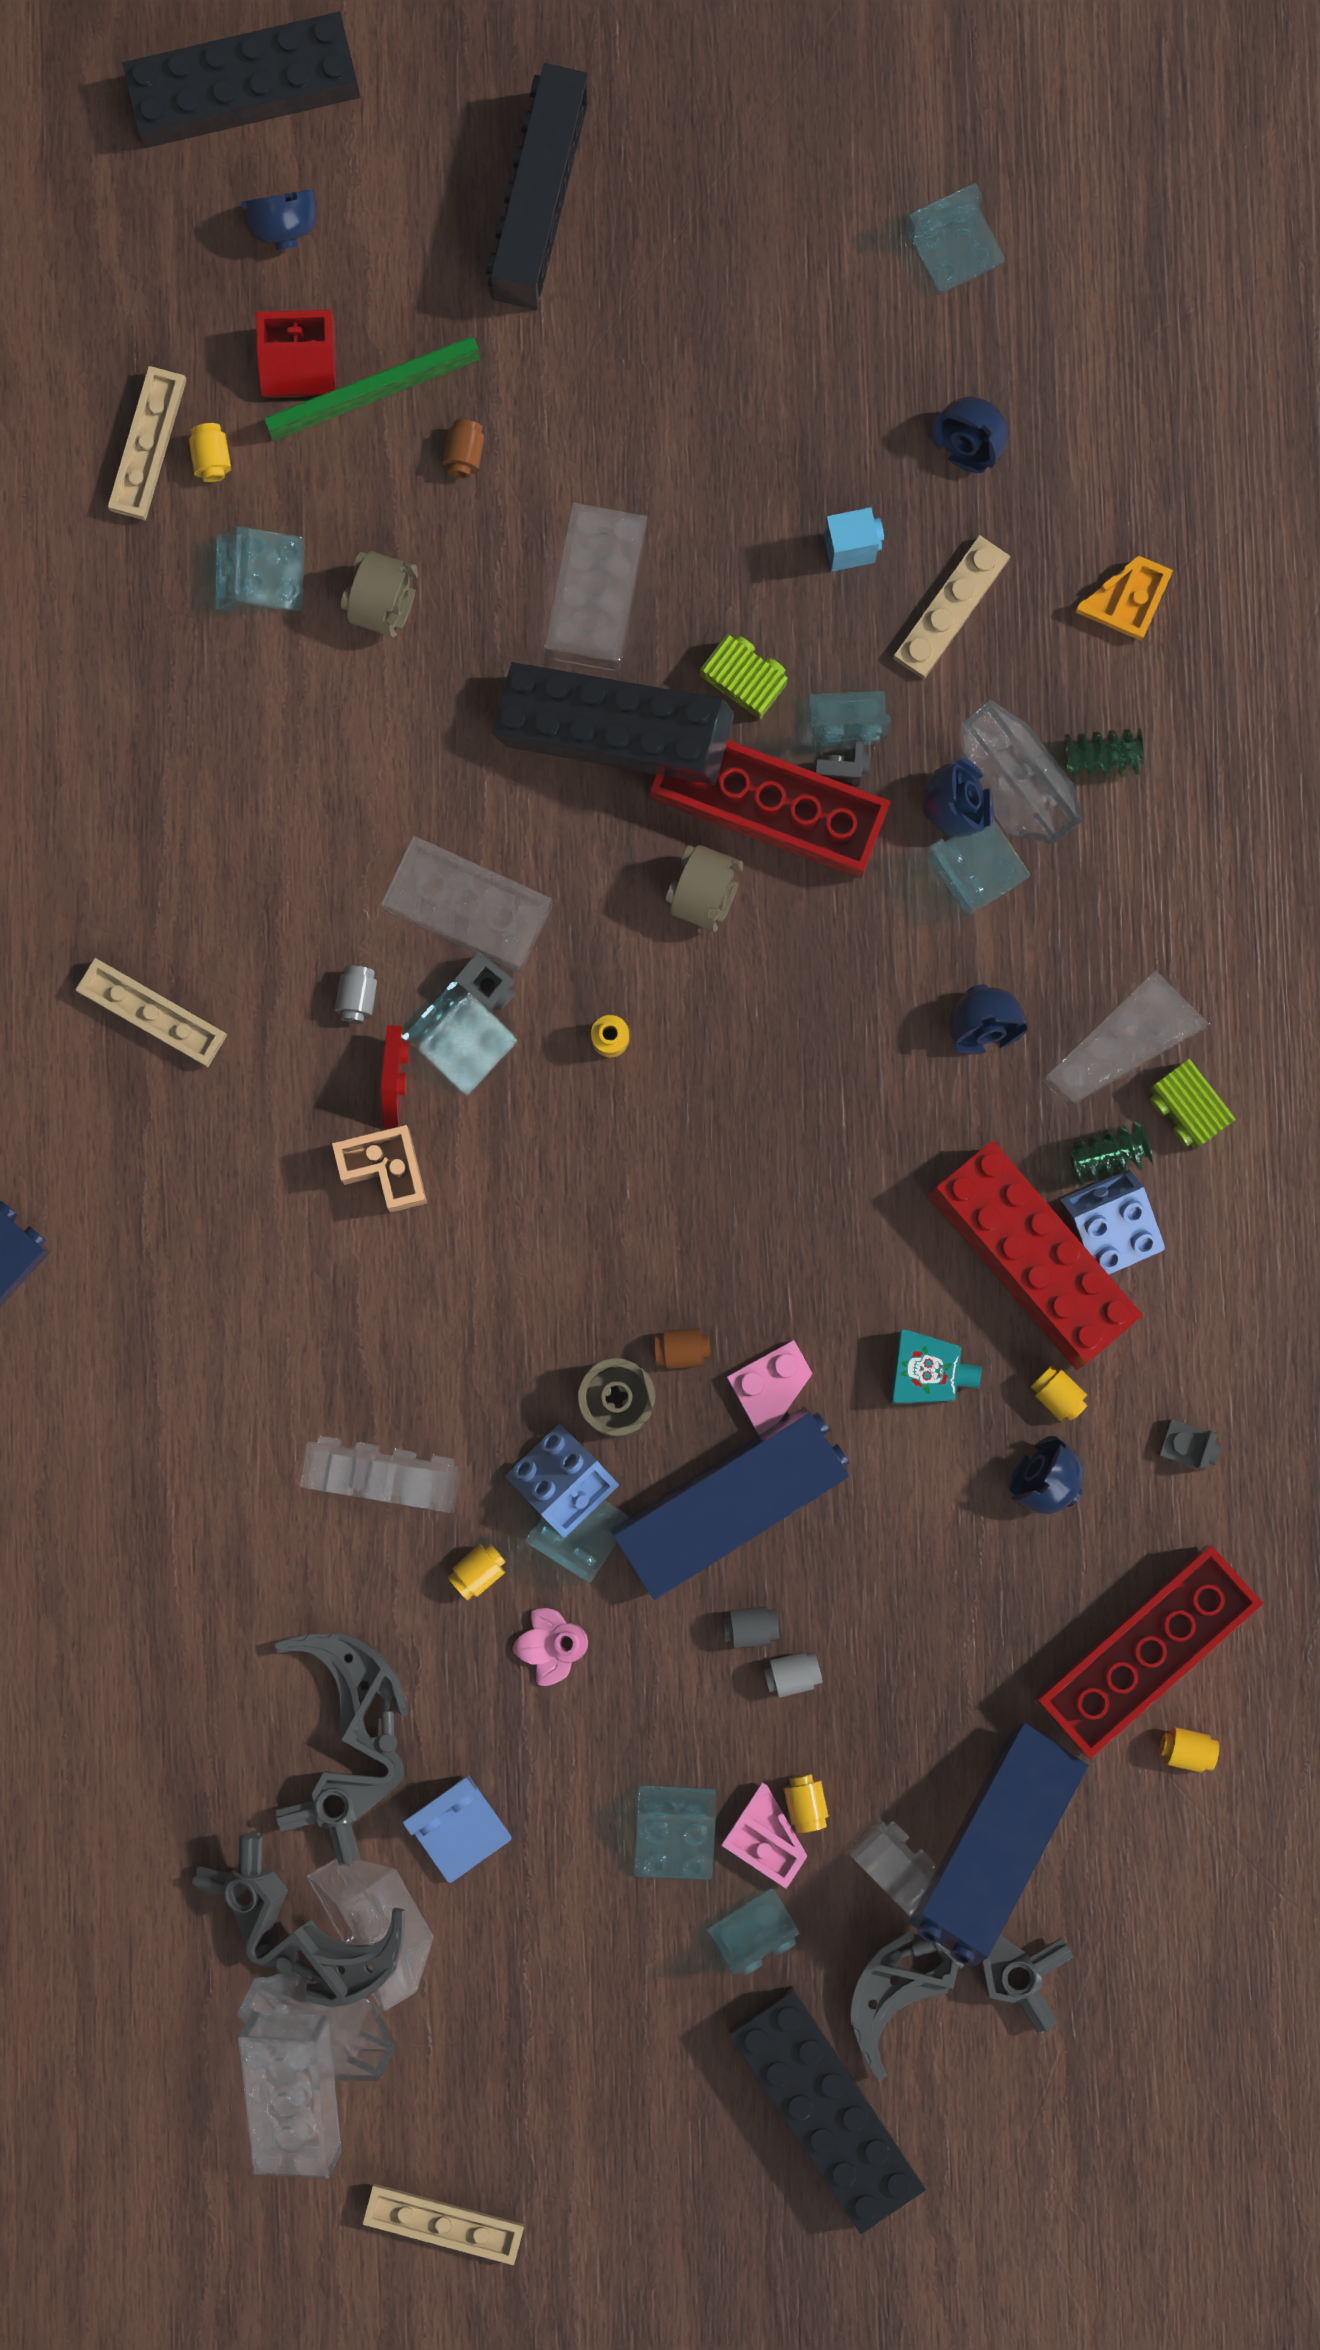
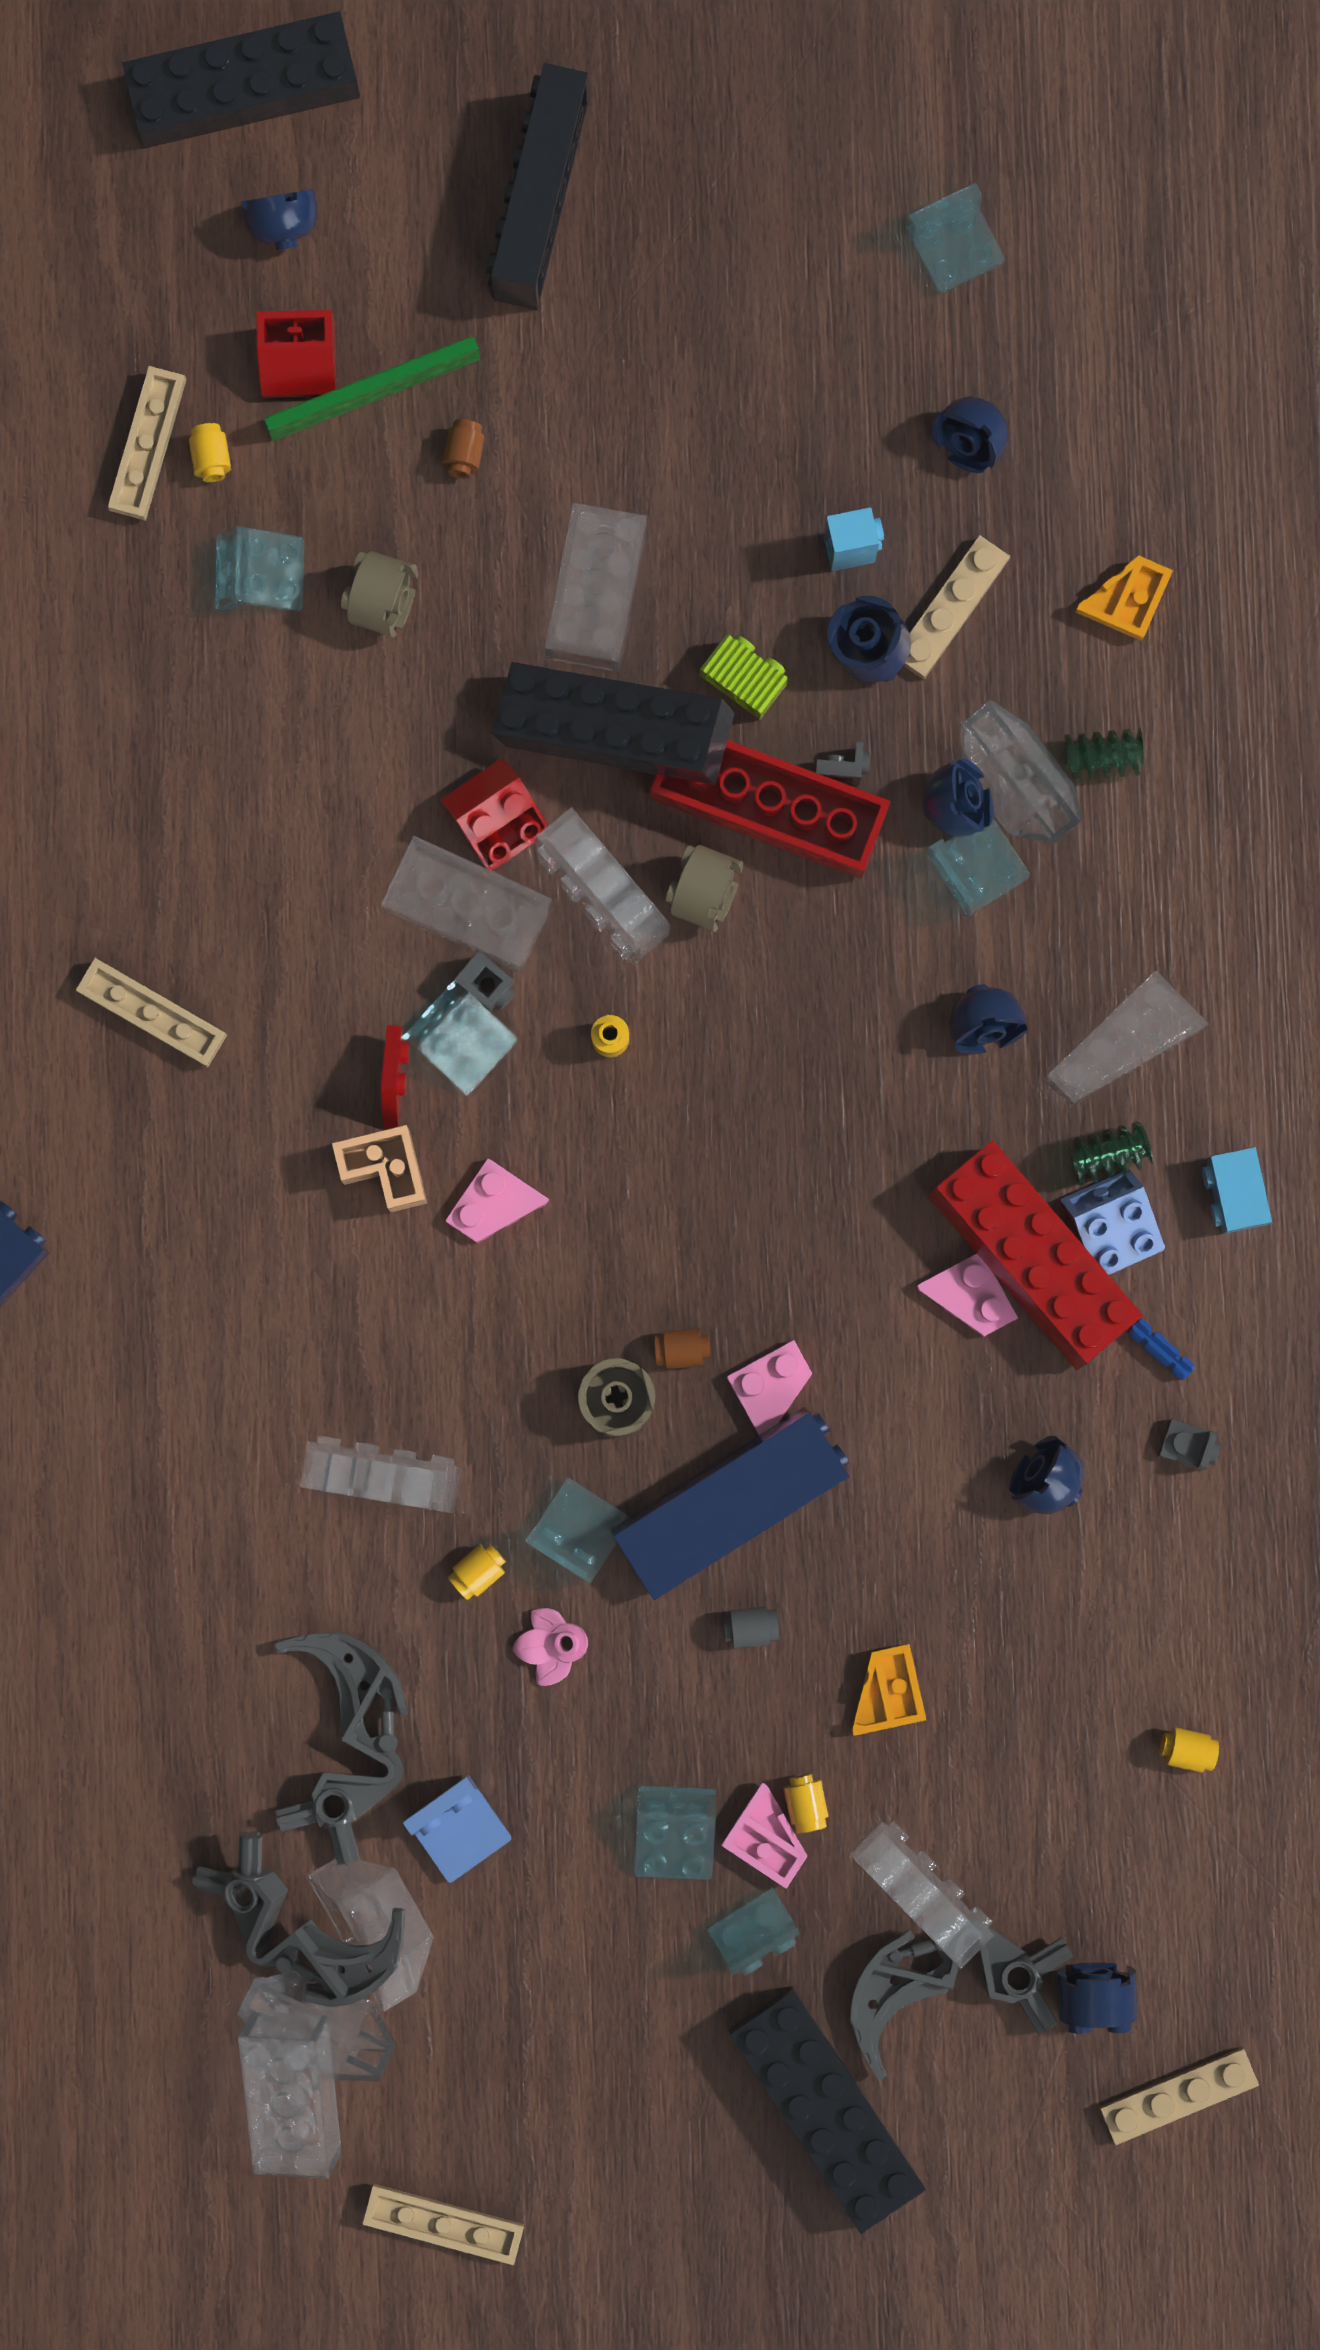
light grey brick [334,965,377,1024] -> none
medium blue bracket [506,1424,619,1538] -> none
light grey brick [764,1652,823,1698] -> none
clear light blue bracket [809,691,891,747] -> none
teal torso [891,1329,982,1404] -> none
dark blue brick [908,1722,1089,1967] -> none
yellow brick [1030,1365,1088,1422] -> none
red brick [1034,1545,1264,1759] -> none
lime brick [1149,1059,1236,1150] -> none
none -> red slope [440,758,551,873]
none -> bright pink wing [446,1158,549,1243]
none -> clear brick [536,807,670,964]
none -> dark blue brick [827,596,911,683]
none -> light orange wing [852,1644,926,1736]
none -> bright pink wing [916,1254,1018,1337]
none -> dark blue brick [1058,1962,1137,2034]
none -> tan plate [1099,2047,1259,2145]
none -> blue axle [1128,1319,1195,1380]
none -> medium azure brick [1202,1147,1272,1234]

